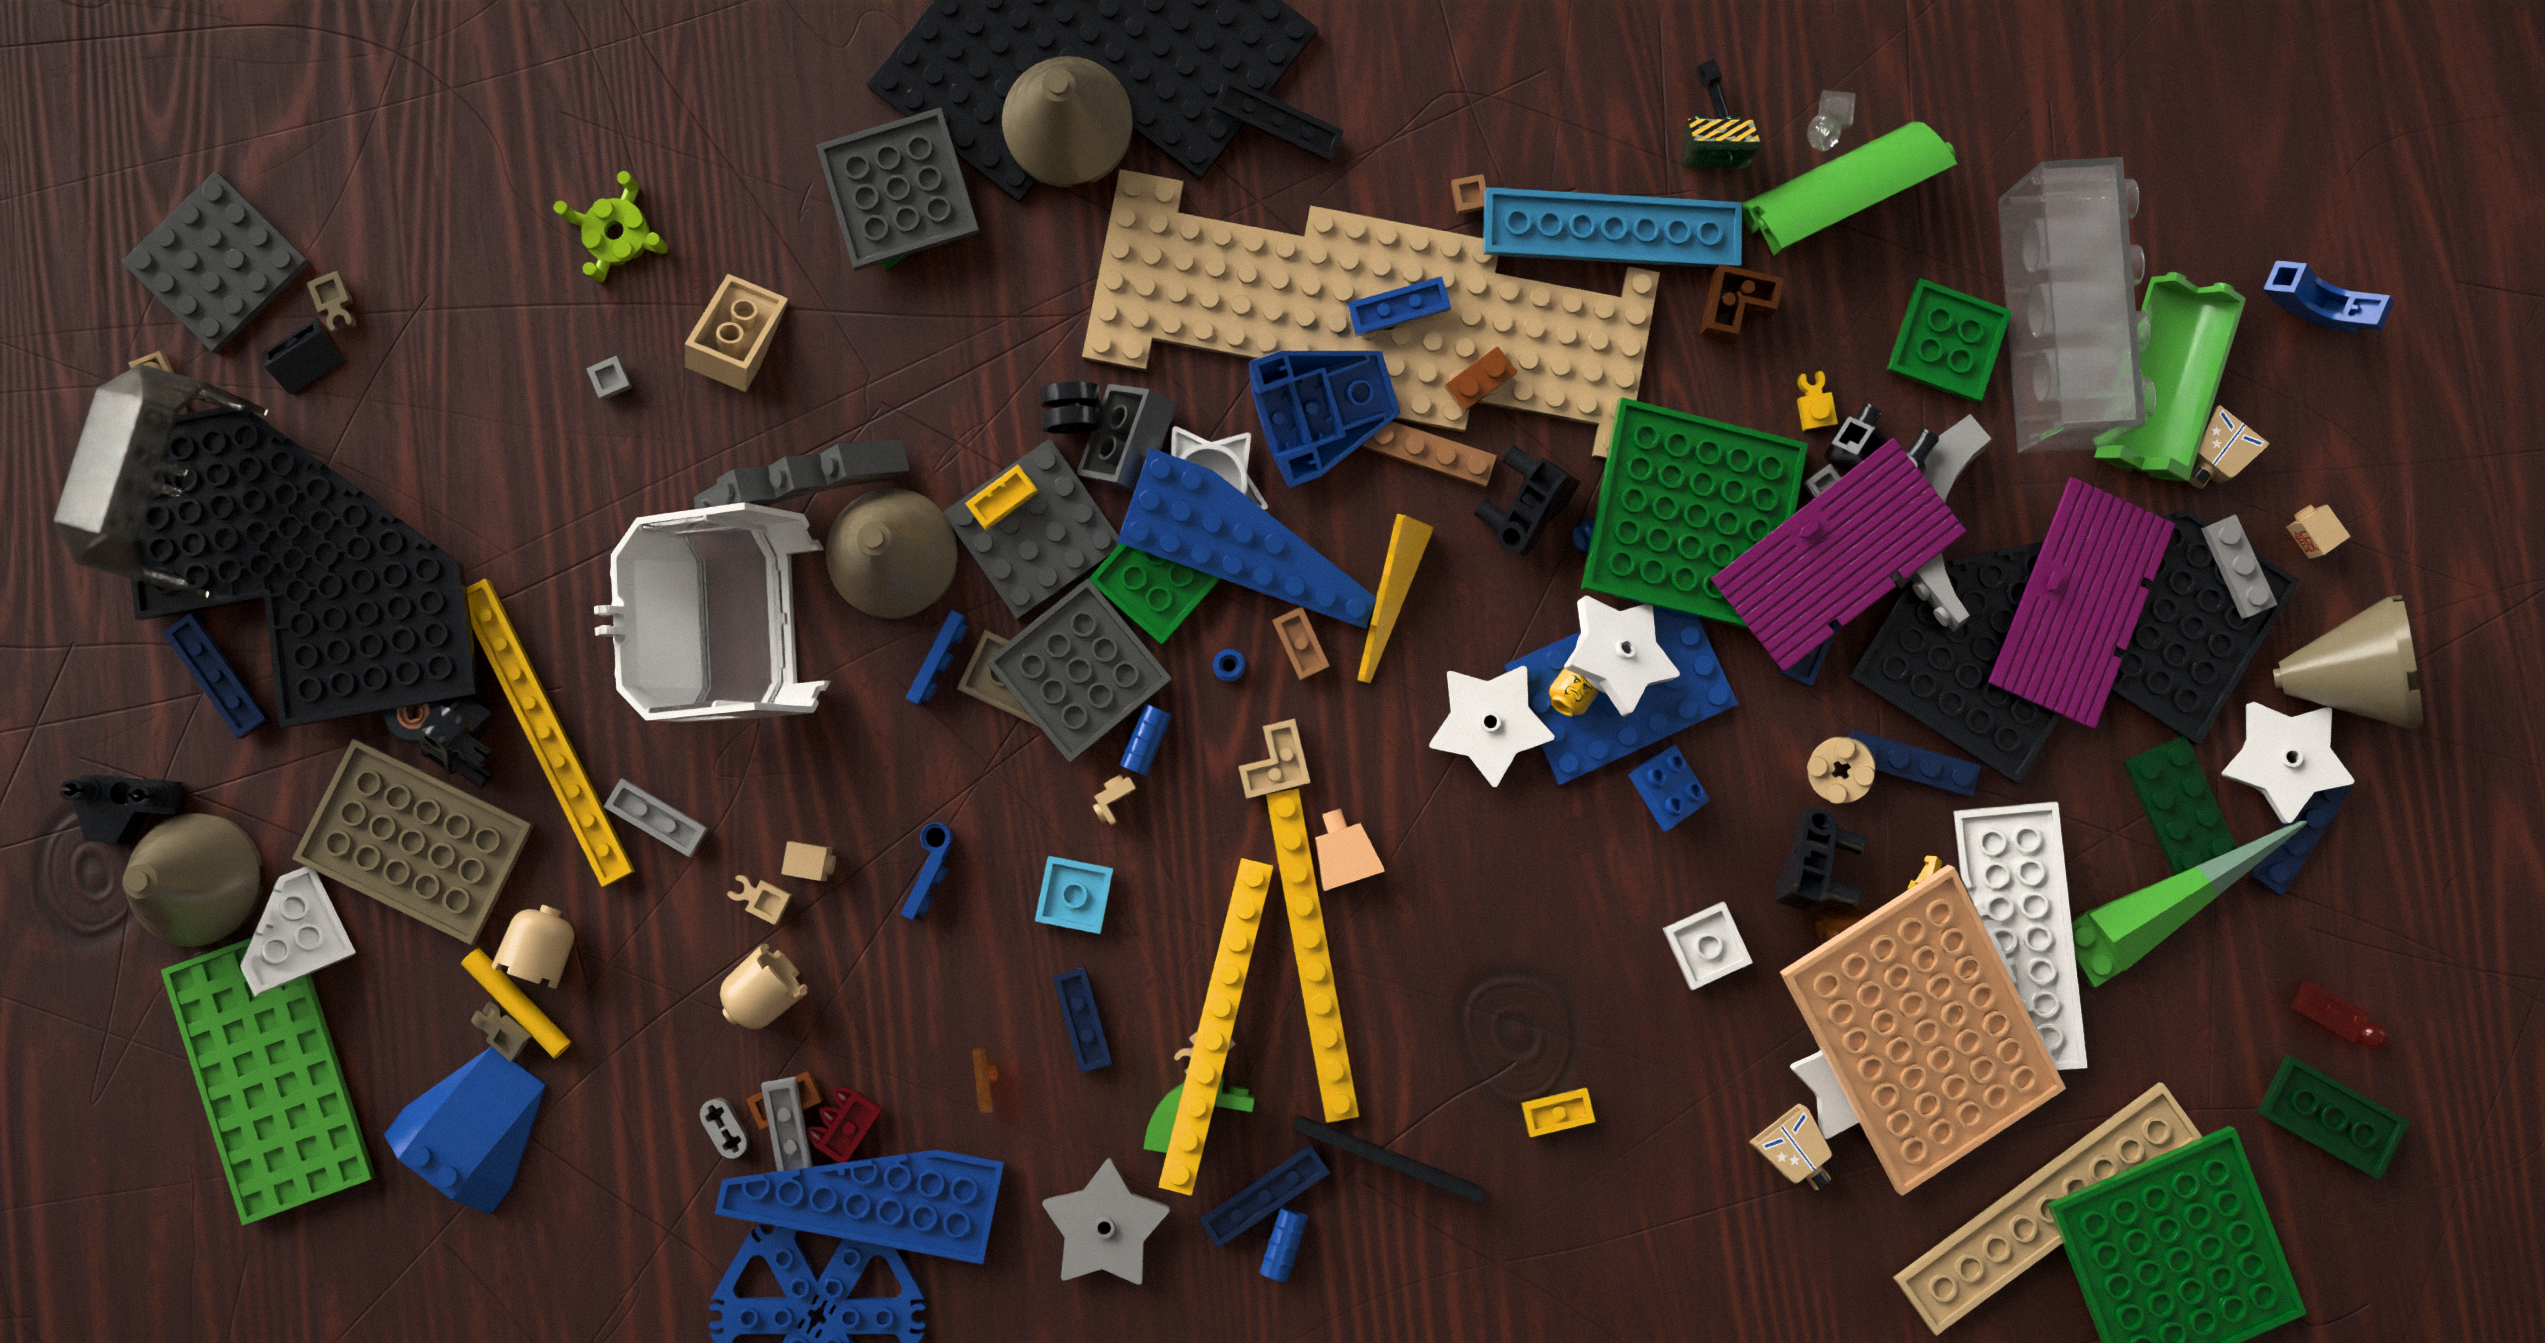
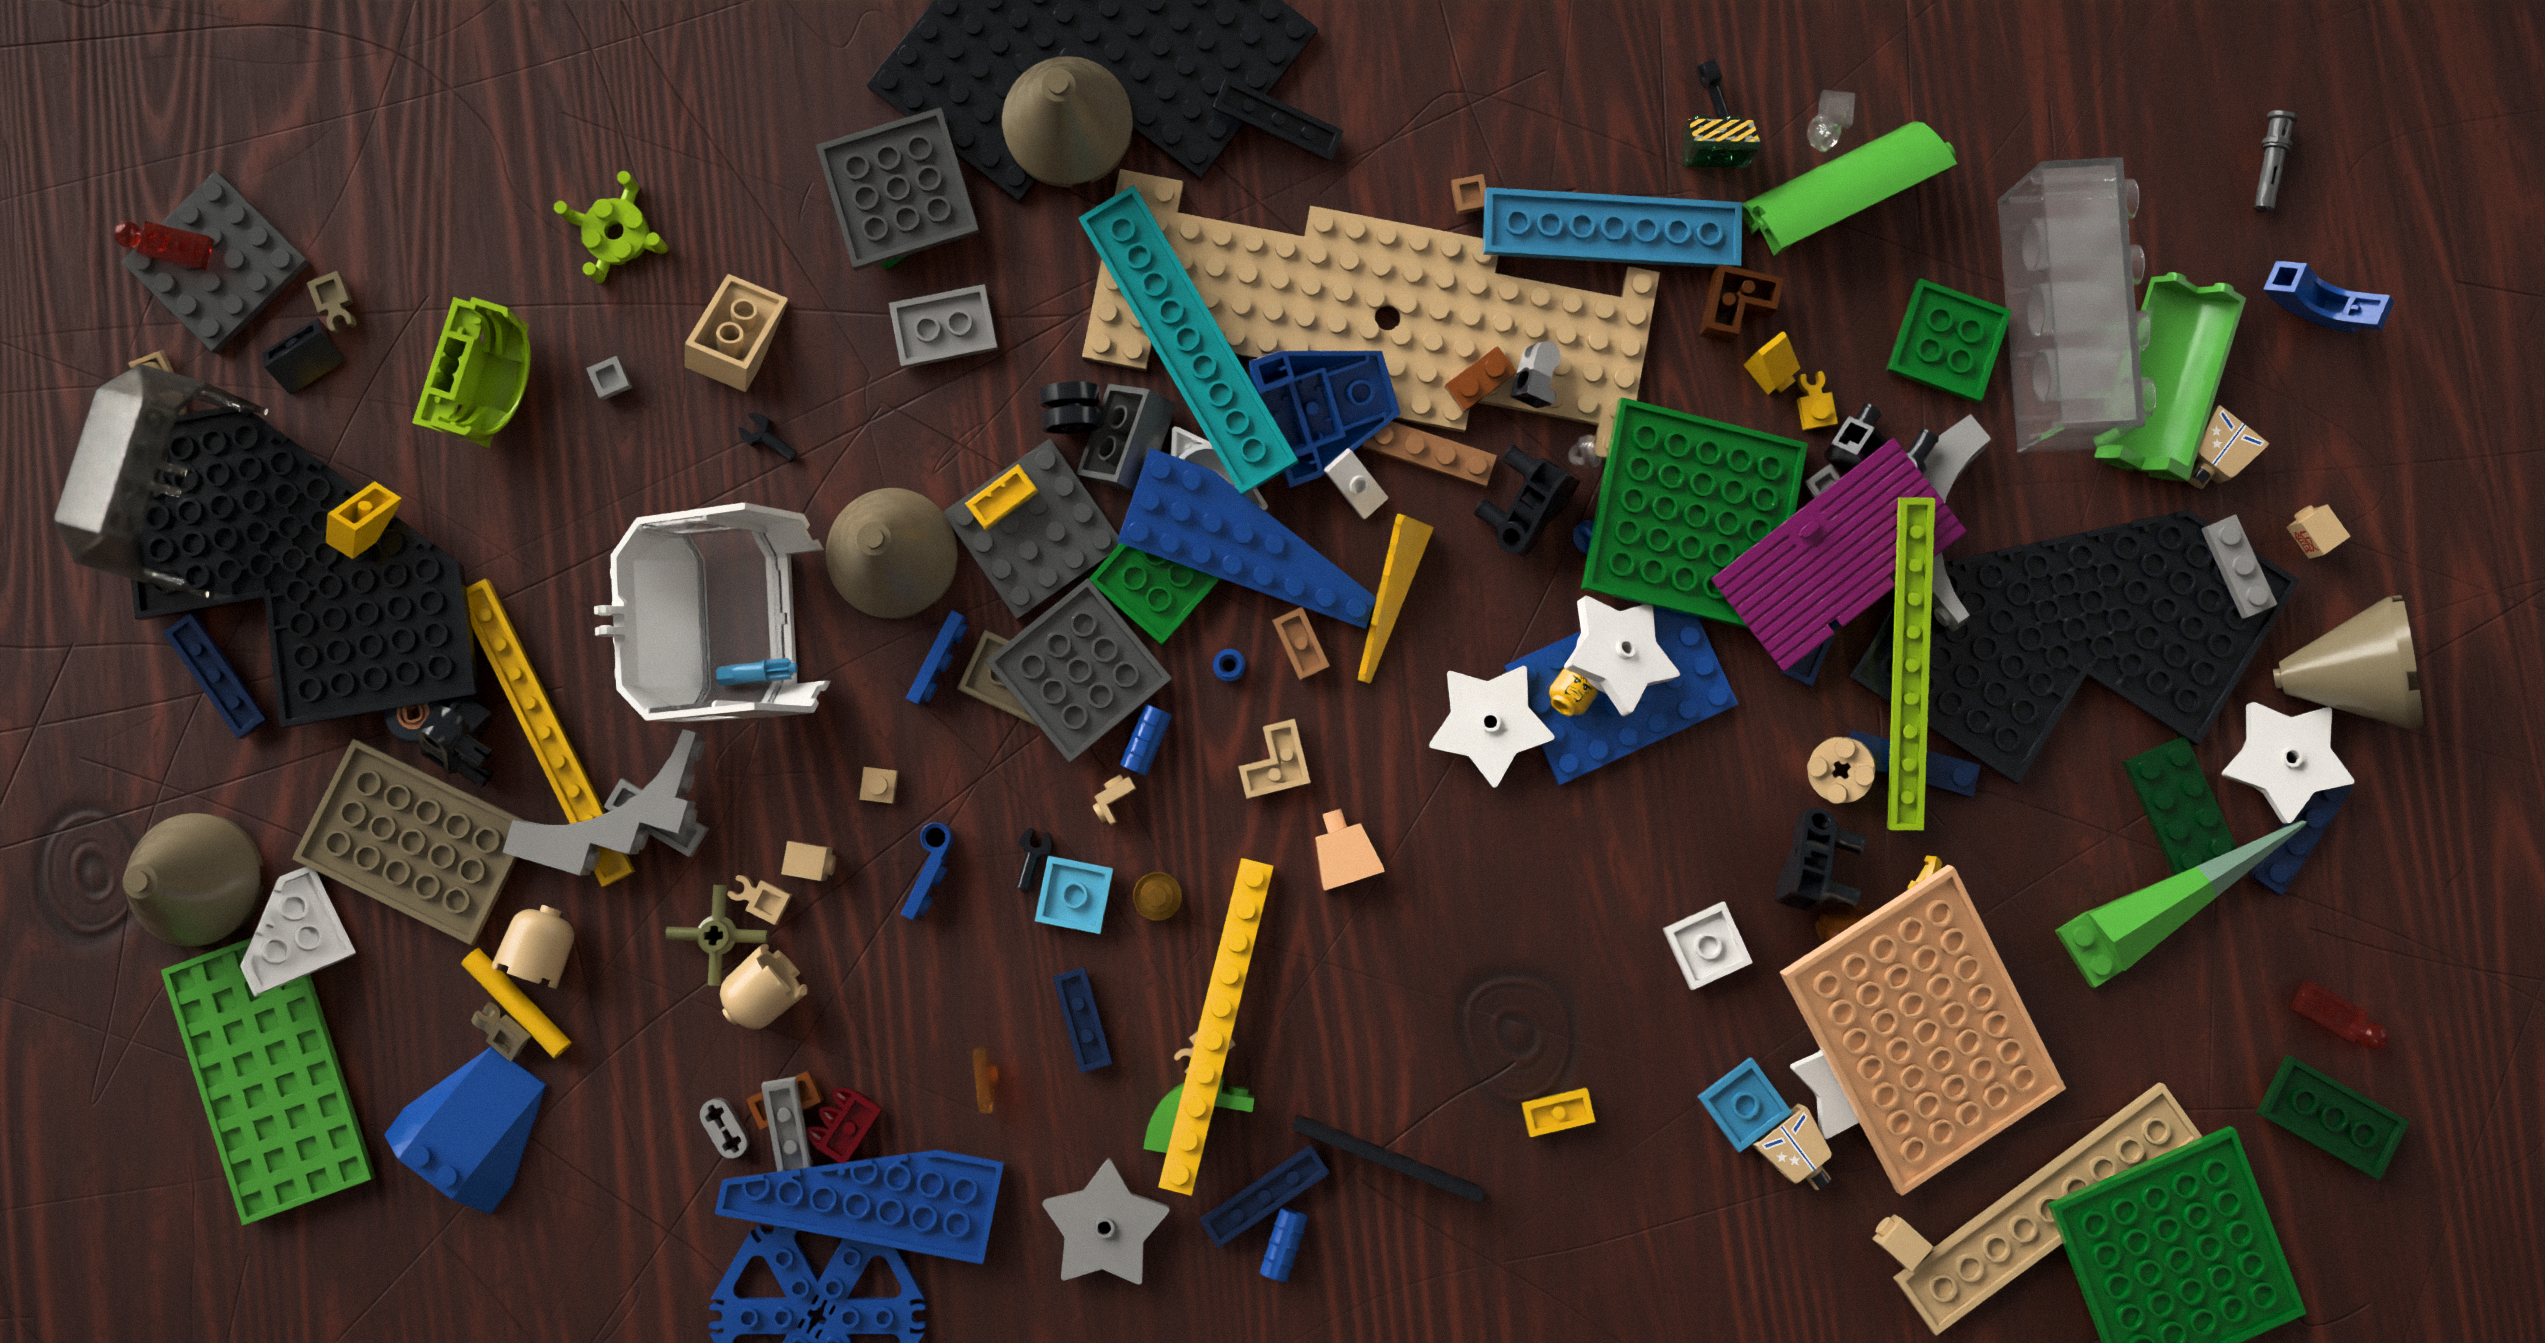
black piece [60,774,187,844] -> none
dark grey arch [693,439,910,521] -> none
yellow plate [1266,788,1359,1123] -> none
blue plate [1347,276,1451,337] -> none
blue plate [1628,744,1710,832] -> none
white wing [1953,802,2087,1070] -> none
magenta door [1988,477,2176,729] -> none
none -> clear red plate [113,221,214,271]
none -> yellow slope [325,481,402,559]
none -> lime piece [412,297,531,449]
none -> light grey arch [502,729,705,875]
none -> olive bar [666,885,769,986]
none -> dark azure piece [716,658,798,686]
none -> black bar [738,413,798,462]
none -> tan plate [859,767,899,804]
none -> light grey plate [889,284,998,369]
none -> black bar [1016,828,1053,891]
none -> teal plate [1078,185,1299,496]
none -> pearl gold plate [1133,872,1182,921]
none -> white plate [1323,448,1389,519]
none -> leg [1511,341,1561,408]
none -> clear tile [1568,434,1601,468]
none -> dark azure plate [1697,1057,1792,1153]
none -> yellow slope [1744,331,1800,395]
none -> tan brick [1873,1214,1933,1272]
none -> lime plate [1887,497,1935,830]
none -> dark grey pin [2253,110,2299,212]

